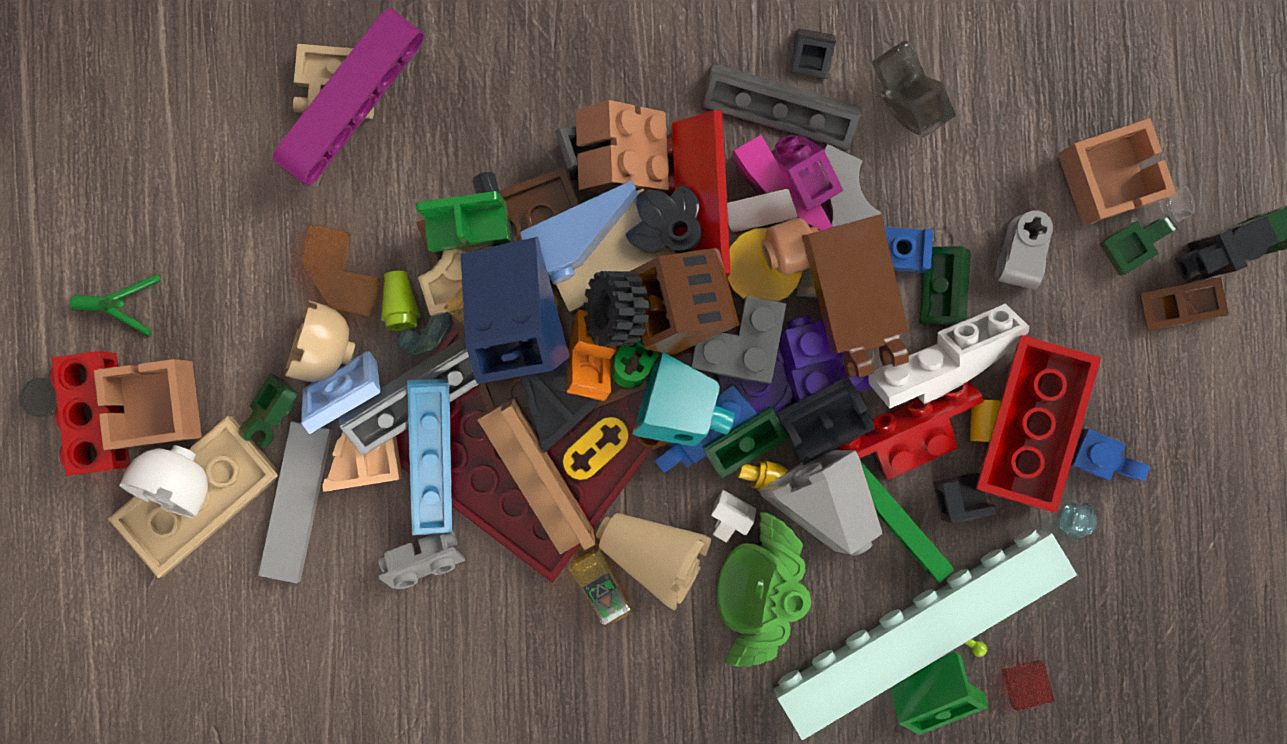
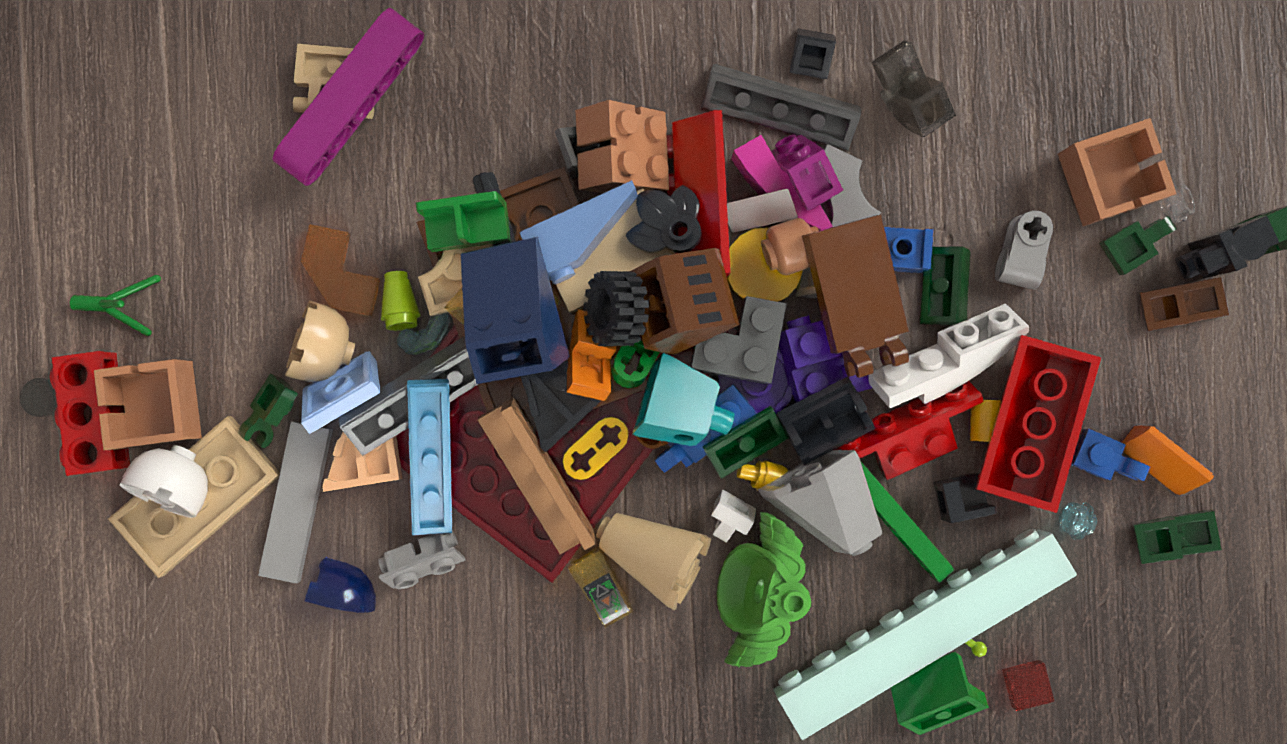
none -> clear blue brick [304,557,376,613]
none -> orange slope [1121,425,1214,495]
none -> dark green slope [1133,509,1222,564]

